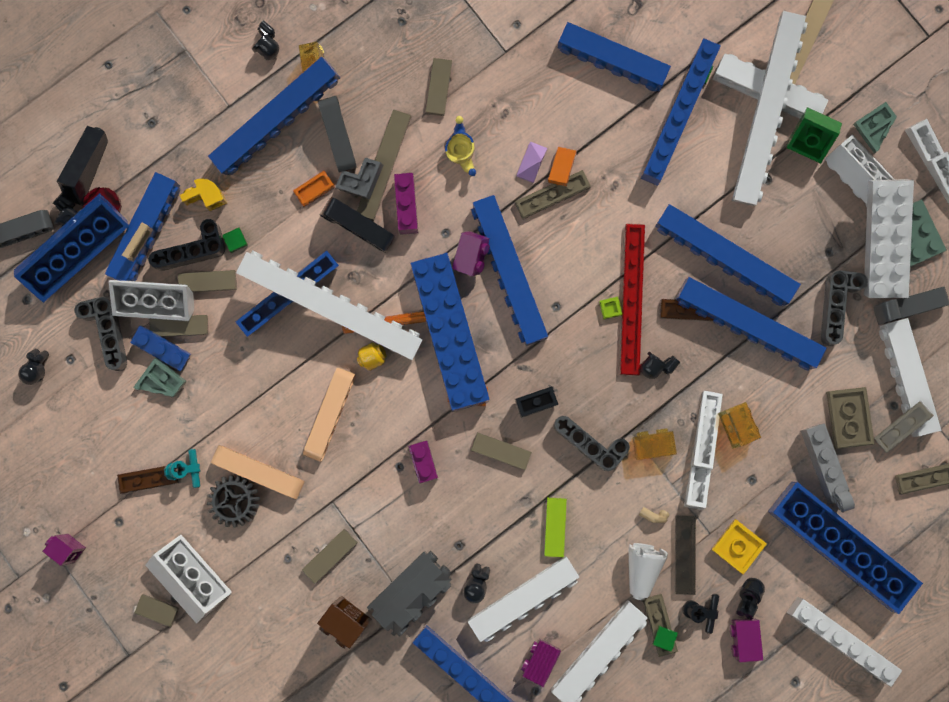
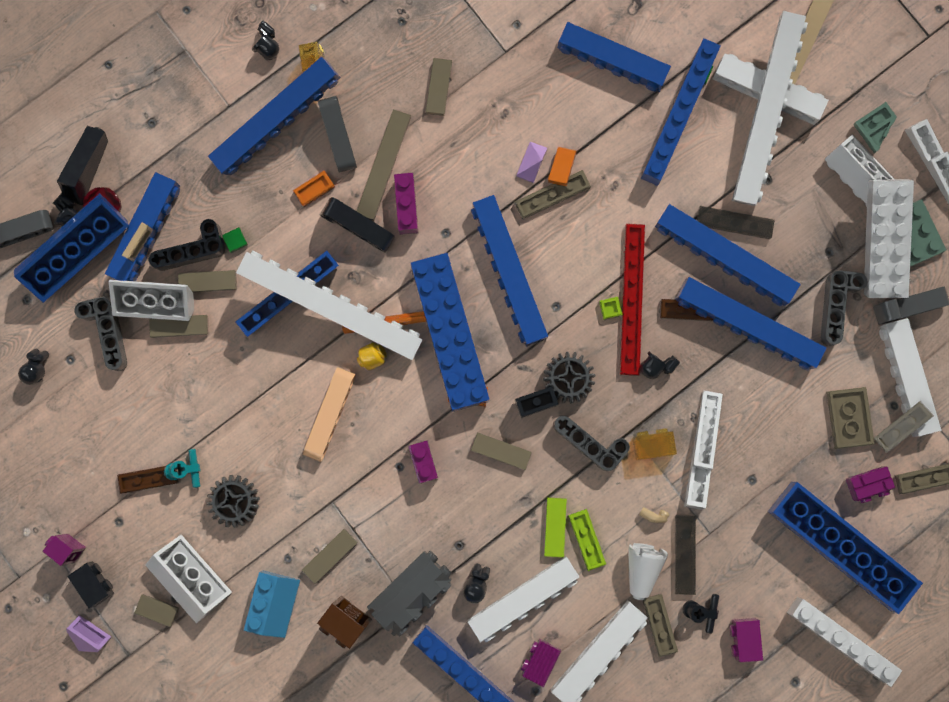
blue plate [130,326,191,371] -> none
sand green wing [133,358,187,397] -> none
yellow brick [180,179,227,211] -> none
light nougat beam [210,445,305,499] -> none
dark grey plate [335,158,384,200] -> none
light yellow piece [445,116,476,176] -> none
magenta brick [452,231,490,276] -> none
green tile [652,625,678,652] -> none
yellow plate [711,519,767,575] -> none
clear yellow brick [718,402,761,449] -> none
black piece [736,578,765,620] -> none
green brick [786,107,842,164] -> none
light grey hinge [800,423,855,512] -> none
none -> lavender slope [66,615,111,652]
none -> black brick [67,561,114,609]
none -> dark azure slope [243,570,300,638]
none -> dark grey gear [543,352,595,404]
none -> lime tile [568,509,607,571]
none -> clear smoke tile [697,206,775,239]
none -> magenta brick [846,466,895,503]

